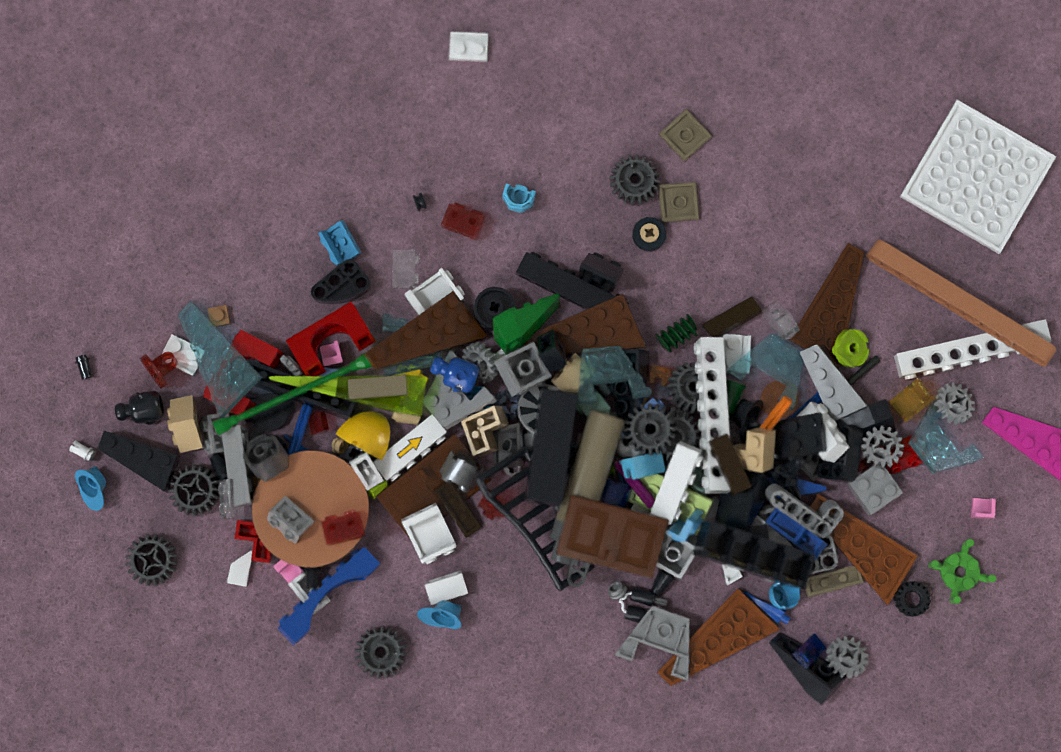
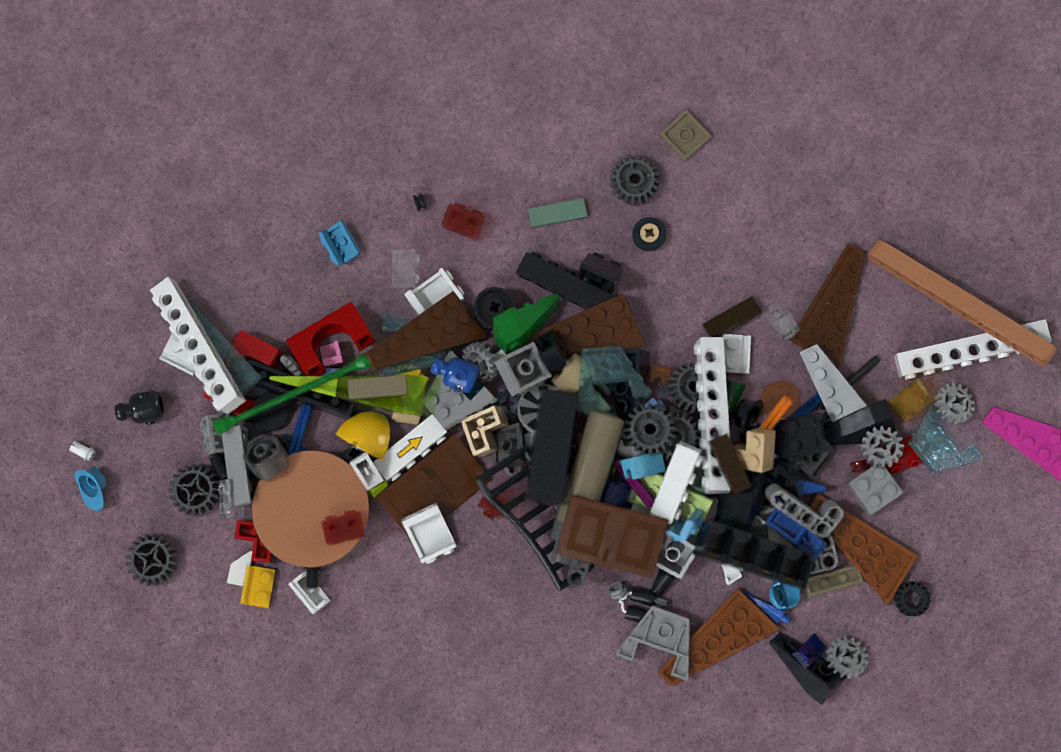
black pin [75,354,93,380] -> none
black wedge [97,431,180,493] -> none
clear red tile [139,352,178,389] -> none
tan brick [167,395,203,453] -> none
medium nougat plate [208,305,230,328] -> none
light grey bracket [267,496,314,544] -> none
bright pink panel [273,560,304,583] -> none
blue arch [278,547,380,646] -> none
clear red tile [309,411,329,435] -> none
black beam [311,259,371,304] -> none
tan plate [332,437,349,454] -> none
dark grey gear [354,626,407,679] -> none
dark azure piece [417,600,461,629] -> none
white hinge [424,570,468,605] -> none
dark brown tile [434,482,482,538] -> none
flat silver brick [440,450,485,493] -> none
white plate [449,32,488,62] -> none
medium azure hair [503,184,536,213] -> none
dark green piece [655,314,698,353] -> none
dark tan tile [658,182,700,223] -> none
clear light blue wing [727,333,803,411] -> none
white arch [796,402,849,463] -> none
black beam [817,424,863,483] -> none
lime plate [832,329,869,367] -> none
white plate [900,100,1056,254] -> none
bright green plate [928,539,996,604] -> none
bright pink panel [971,498,996,519] -> none
none -> white brick [150,277,246,414]
none -> yellow plate [240,565,275,608]
none -> sand green tile [528,198,588,228]

